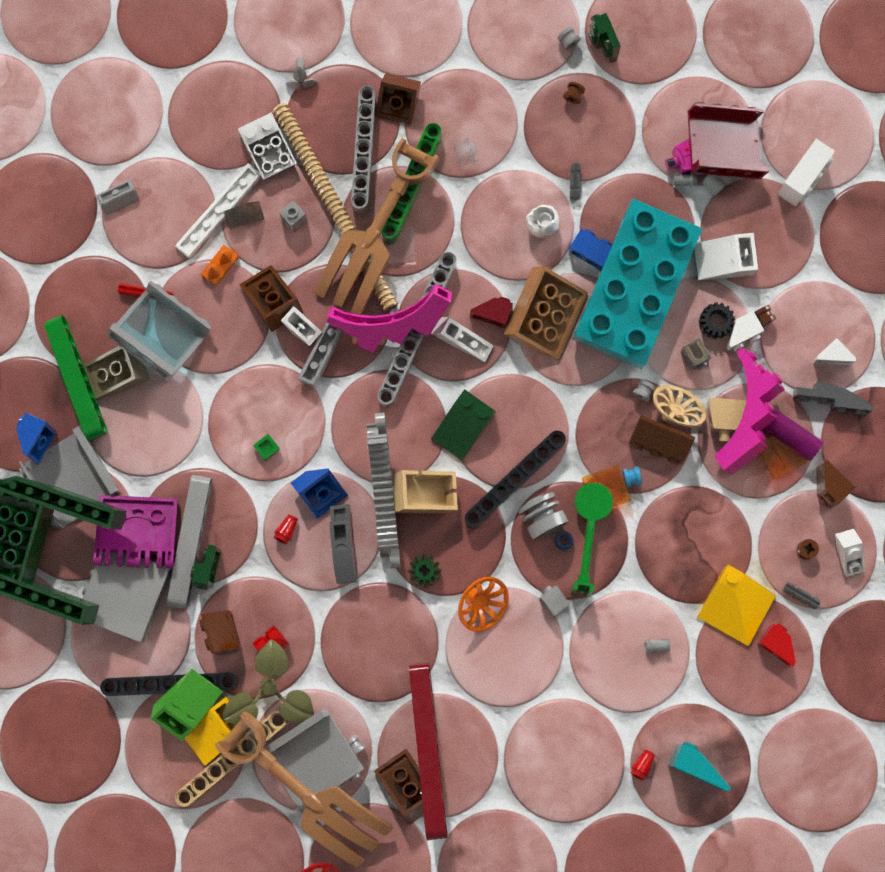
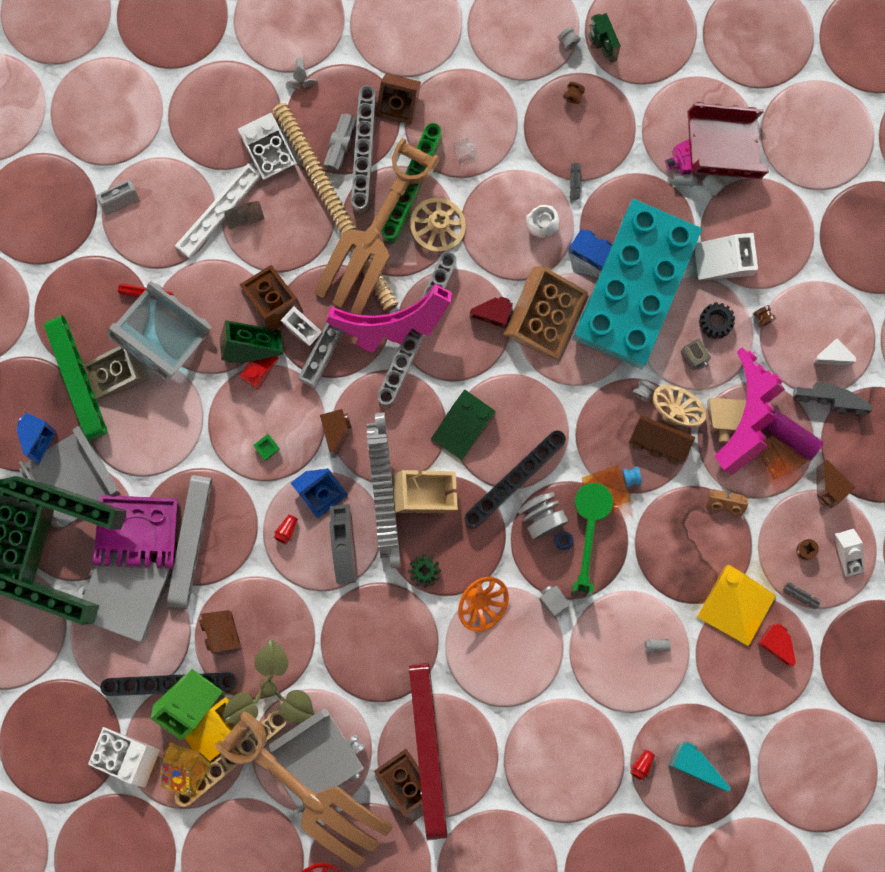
dark green plate [190,544,221,590] -> none
orange tile [201,244,239,287] -> none
red wheel [252,625,290,651] -> none
light grey brick [279,201,307,232] -> none
white slope [431,317,493,362] -> none
white slope [726,311,764,352] -> none
white brick [777,138,835,207] -> none
none -> white slope [88,727,160,787]
none -> clear yellow slope [161,743,211,798]
none -> dark green slope [220,320,283,363]
none -> red slope [240,356,279,390]
none -> reddish brown slope [320,409,352,458]
none -> light grey piece [323,113,357,171]
none -> tan wheel [410,198,466,252]
none -> medium nougat hinge [706,489,749,514]

